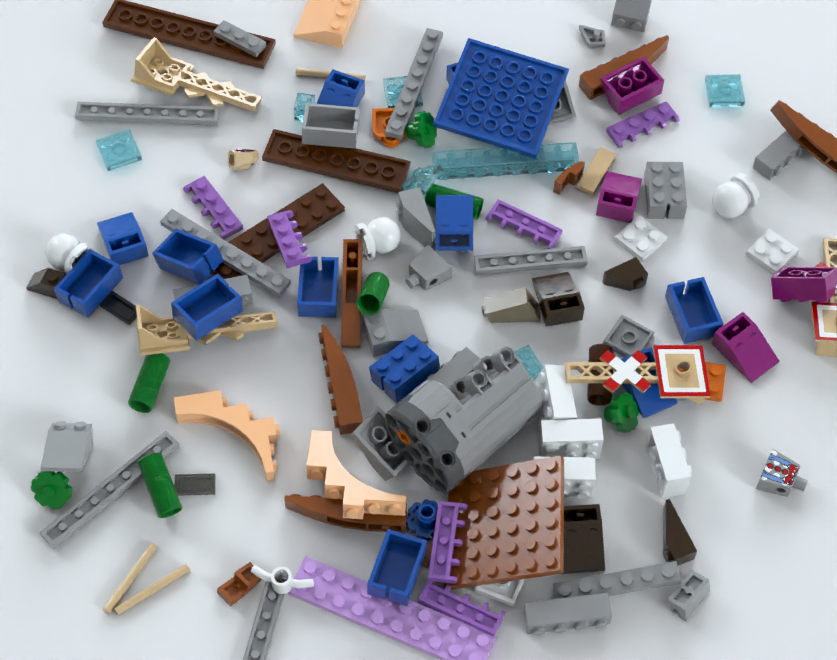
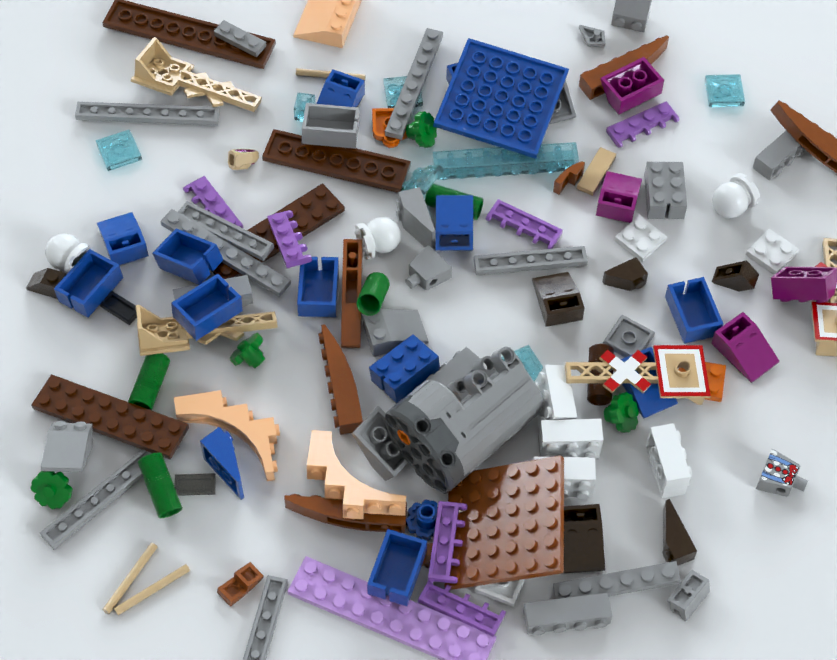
white piece [251,565,314,594] -> none
dark tan slope [481,287,541,323] -> none
none -> reddish brown plate [31,374,189,460]
none -> light grey plate [178,201,275,261]
none -> blue slope [200,427,244,500]
none -> green plant [230,333,265,368]
none -> dark brown slope [712,260,759,292]

